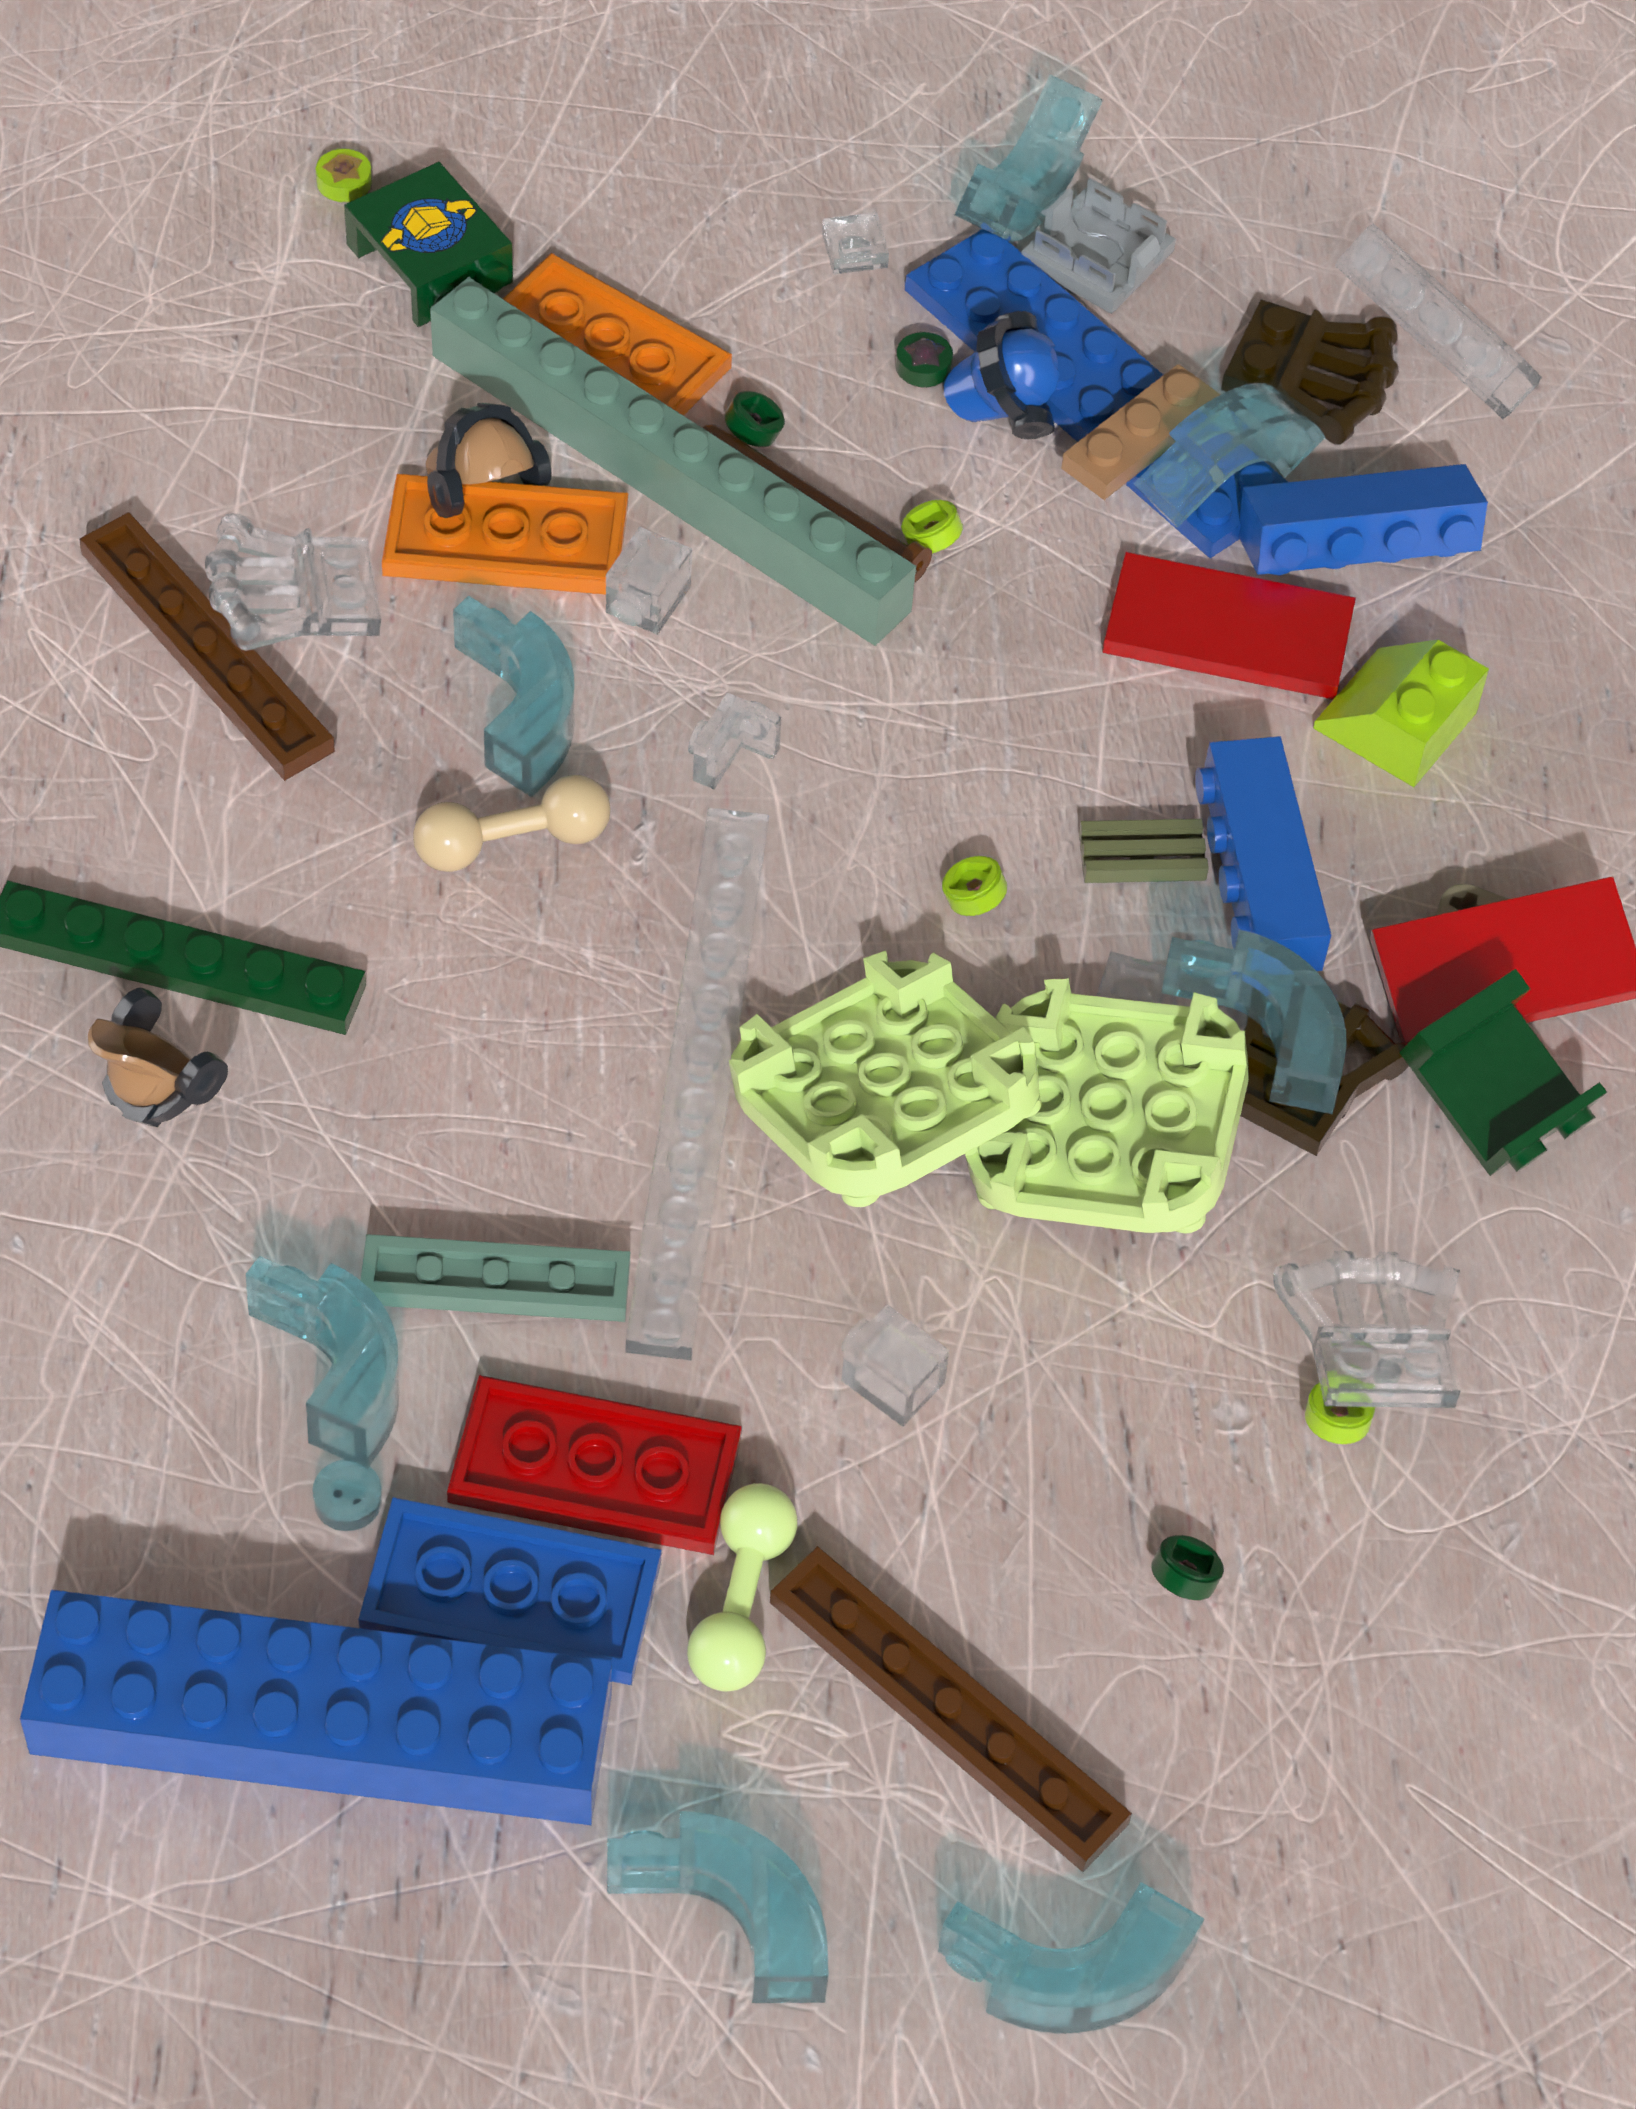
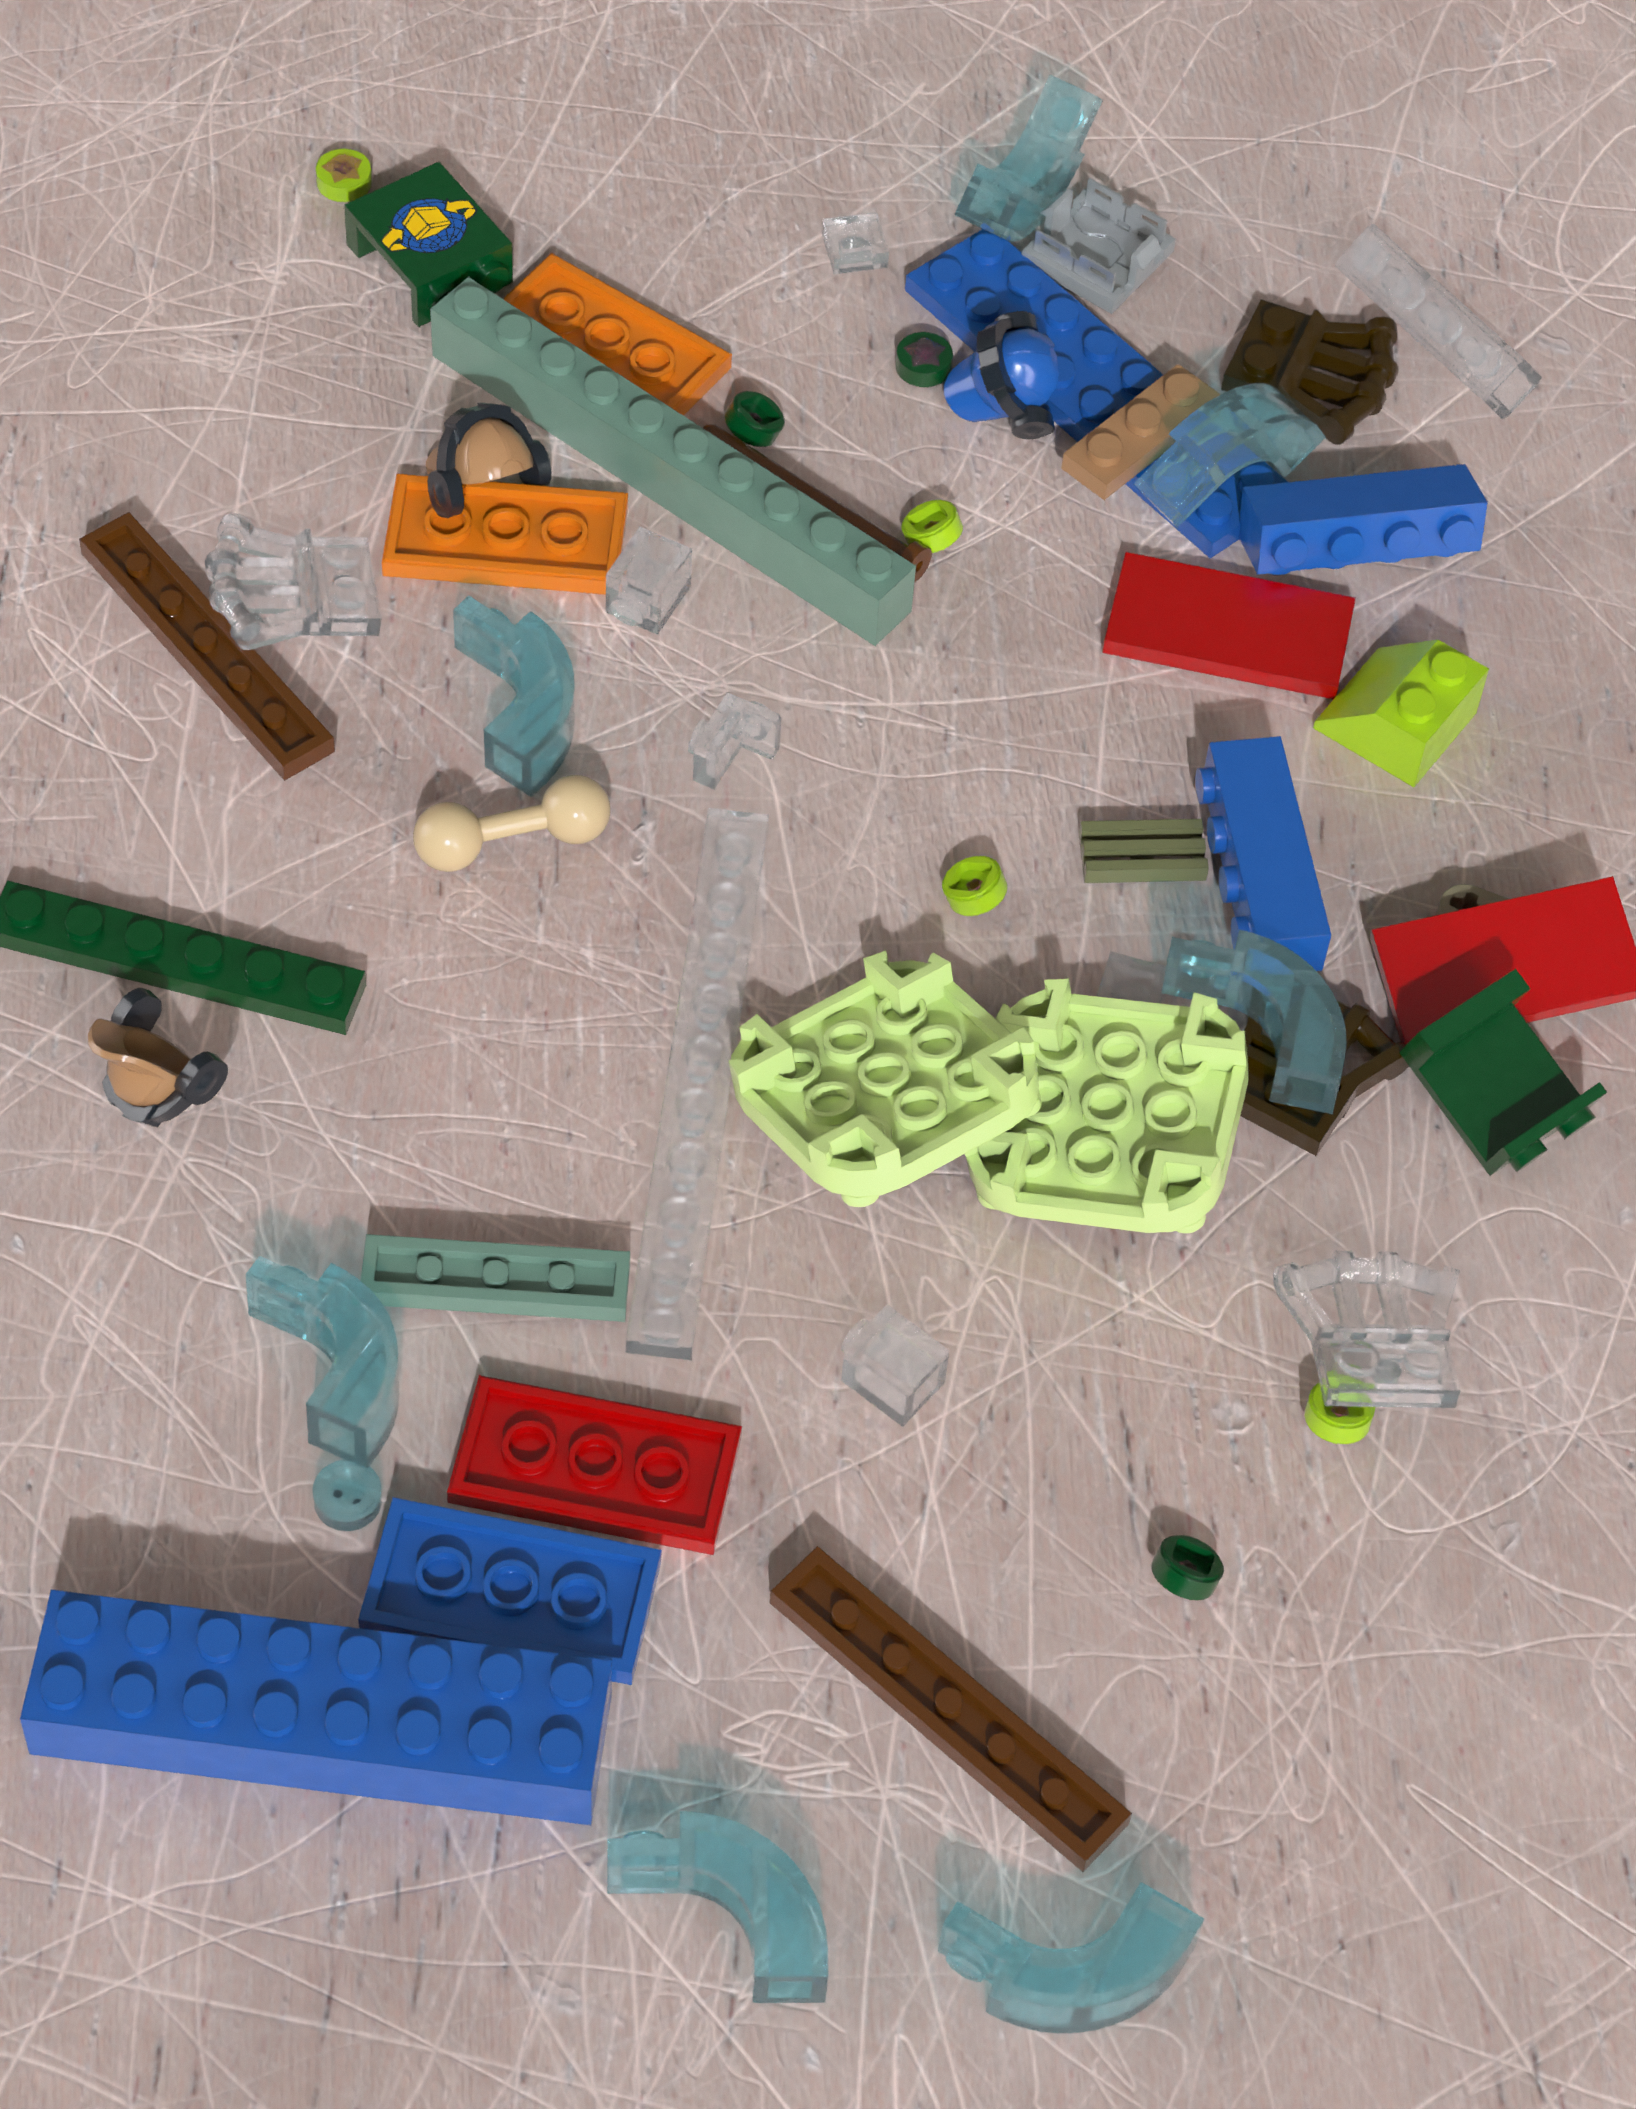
yellowish green piece [687,1483,797,1691] -> none

